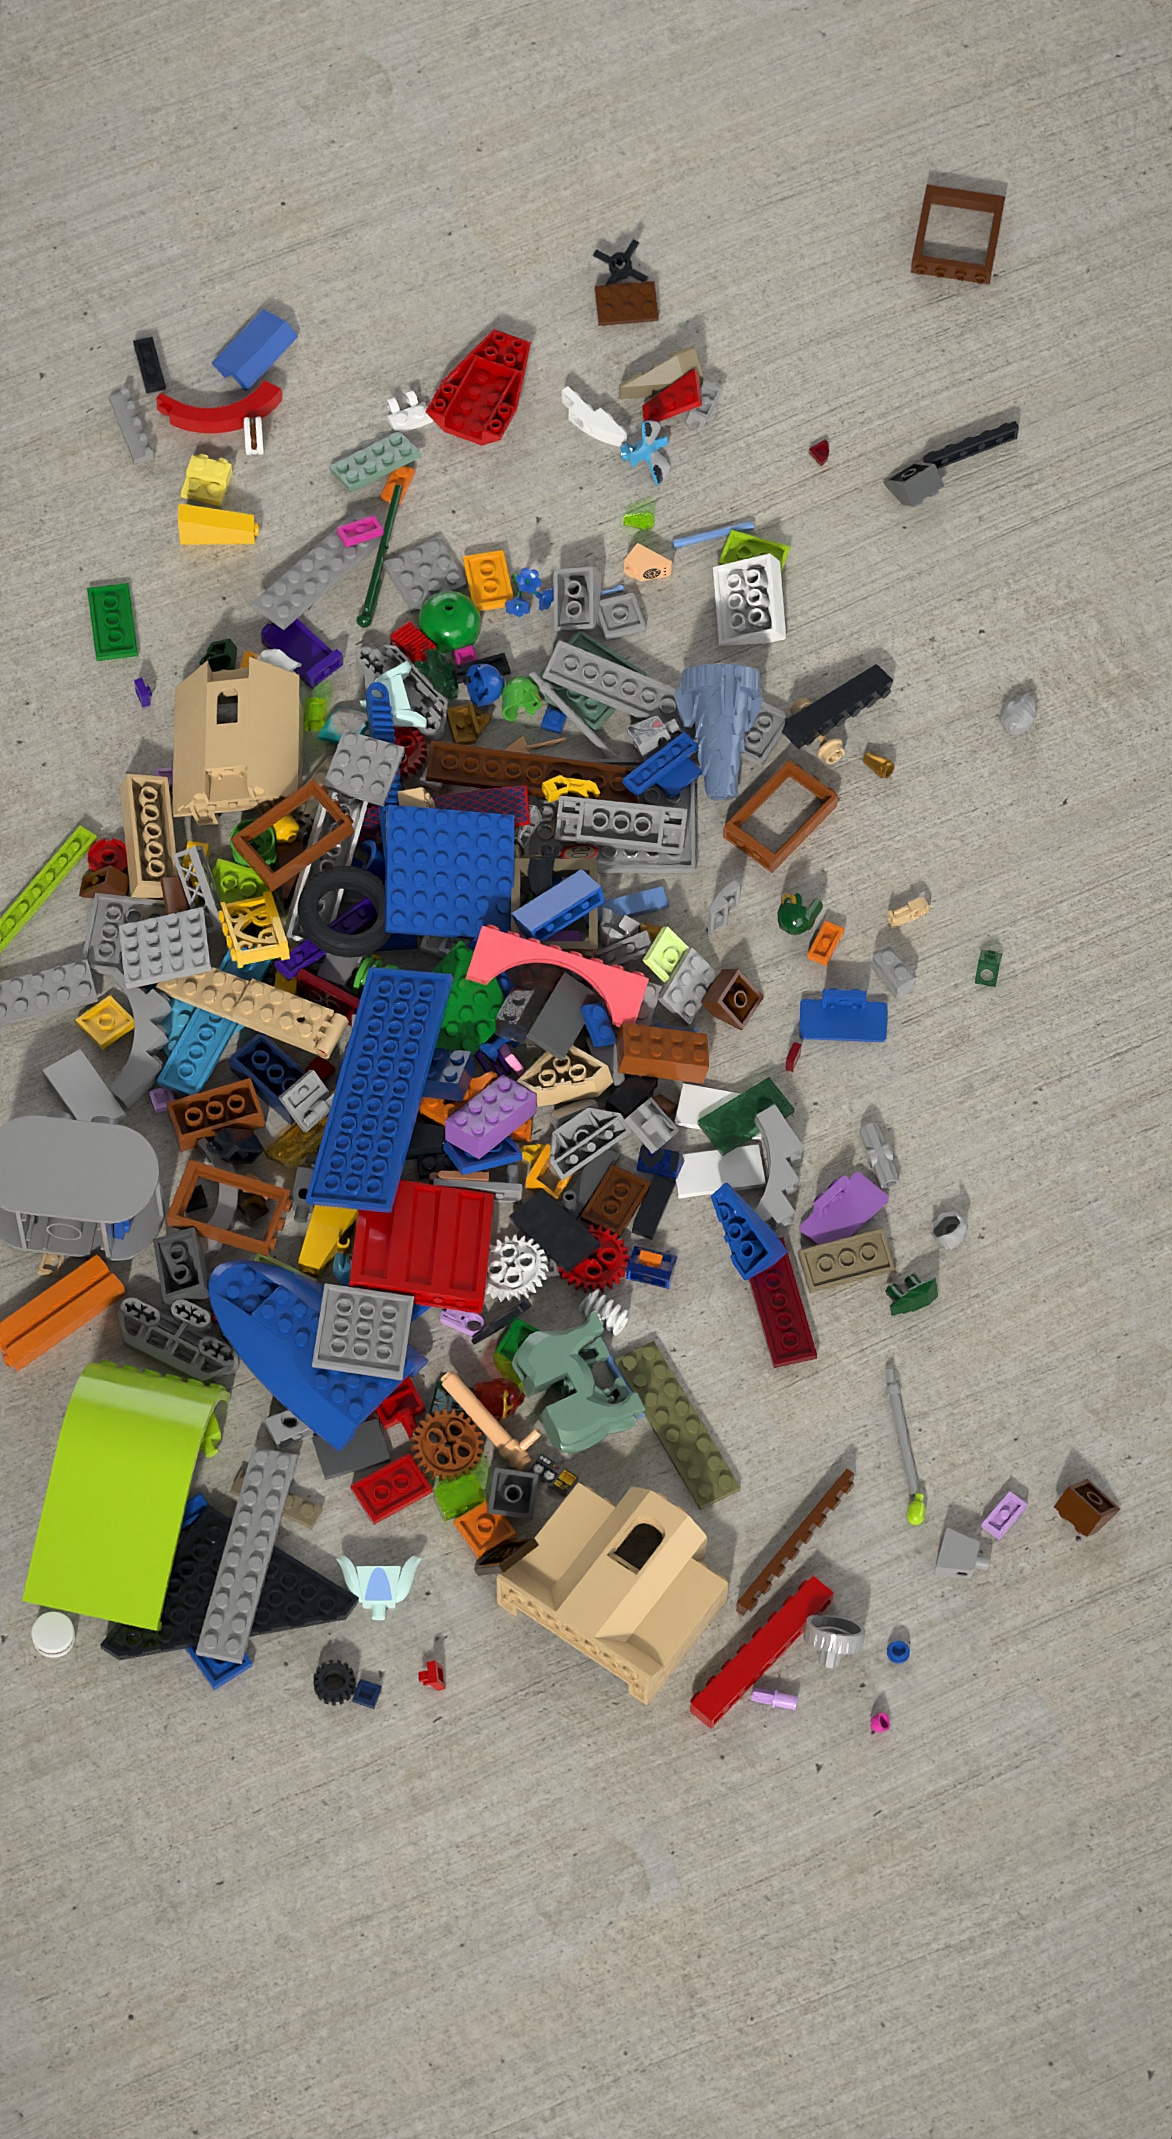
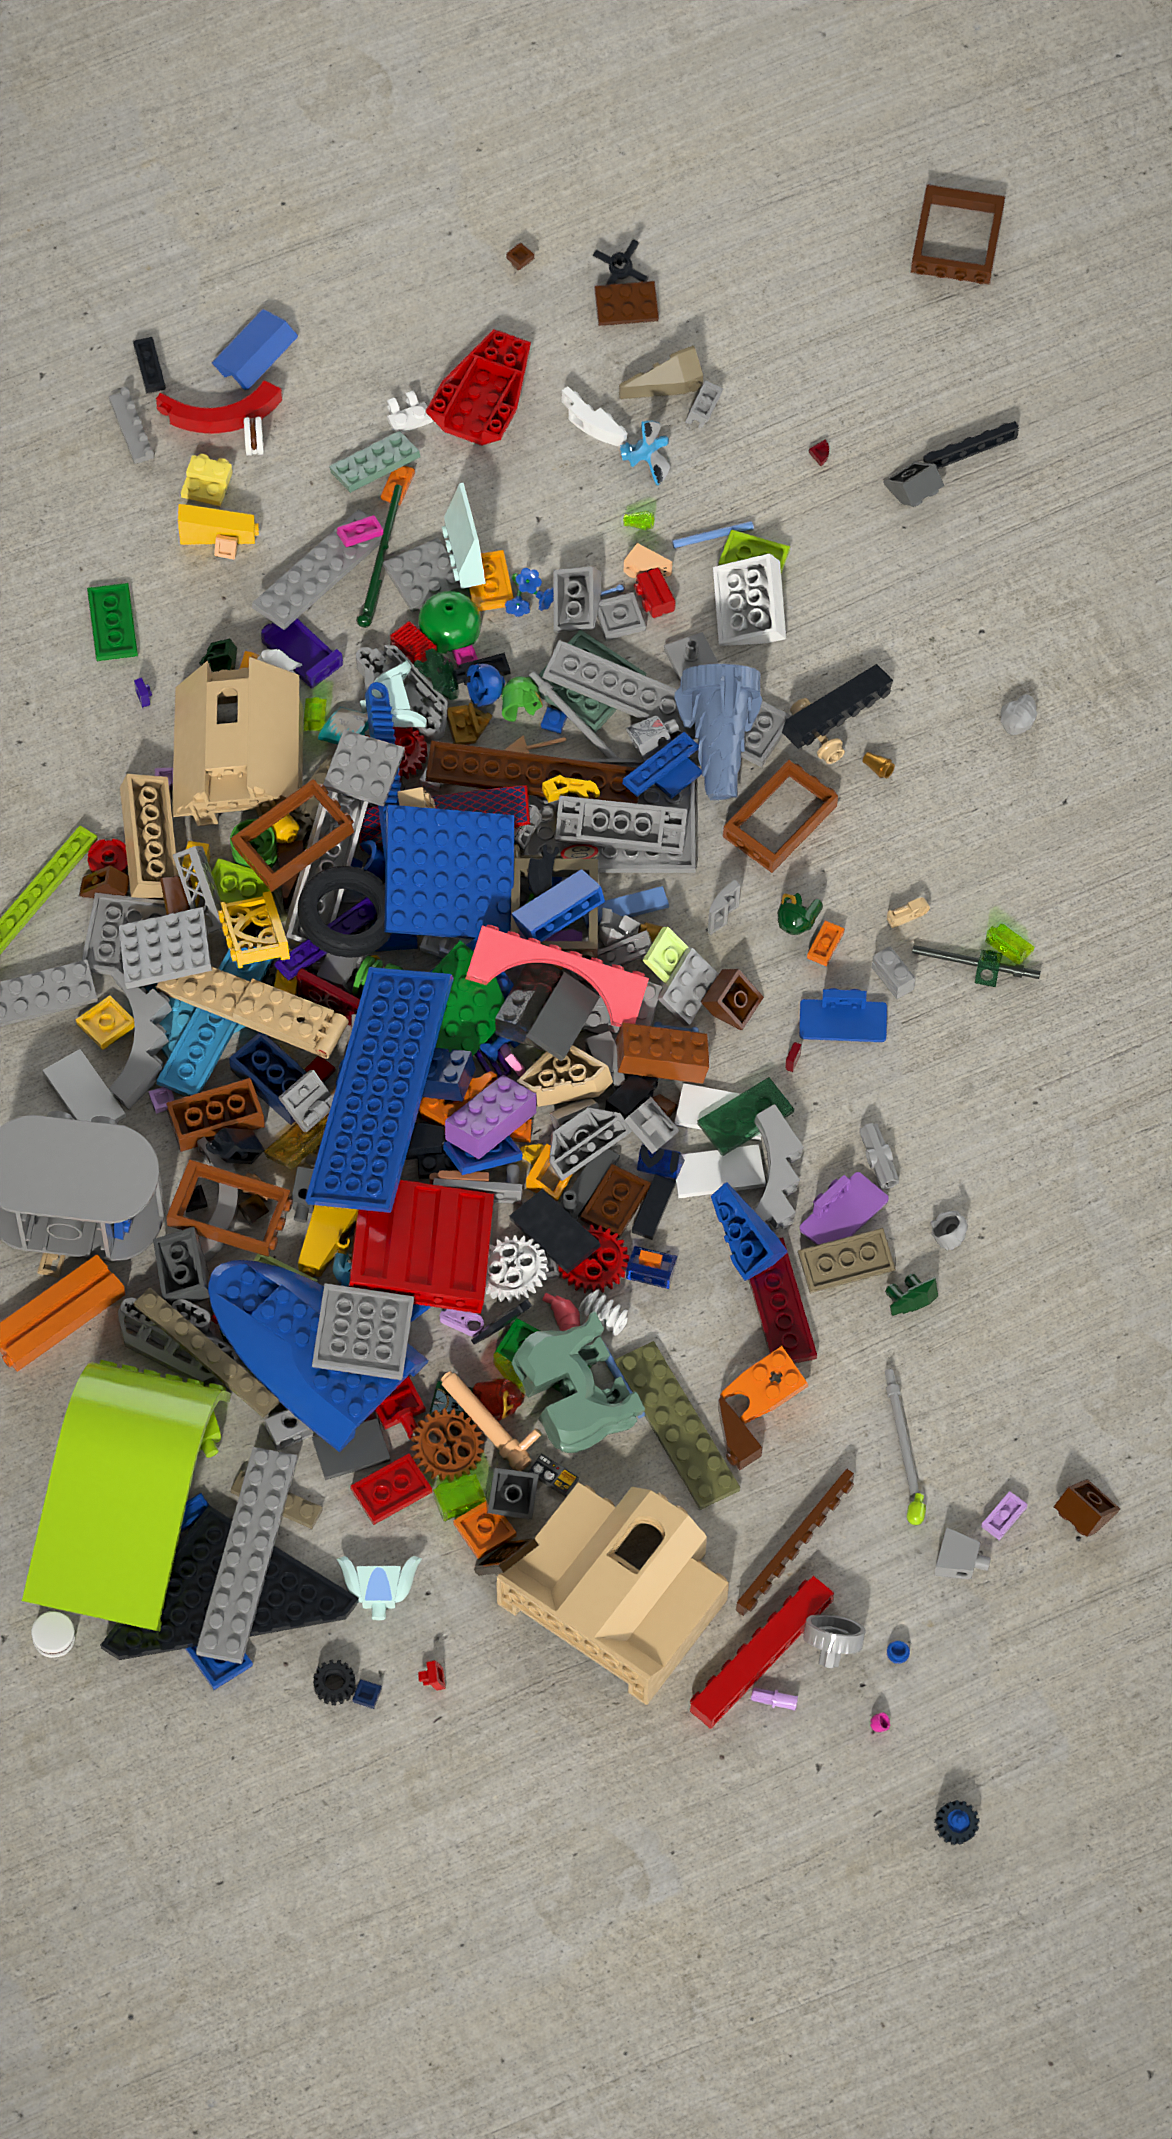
blue plate [580,1002,617,1048] -> none
red wing [642,369,702,422] -> none
none -> dark tan plate [134,1288,279,1418]
none -> light nougat tile [214,534,238,560]
none -> light aqua slope [442,483,486,589]
none -> reddish brown tile [506,242,535,271]
none -> coral piece [542,1293,580,1331]
none -> red brick [634,568,675,618]
none -> light grey tile [664,632,719,683]
none -> reddish brown slope [718,1397,762,1471]
none -> orange brick [720,1346,808,1424]
none -> pearl dark grey bar [912,945,1041,979]
none -> black wheel [934,1800,980,1845]
none -> clear neon green panel [985,924,1035,965]

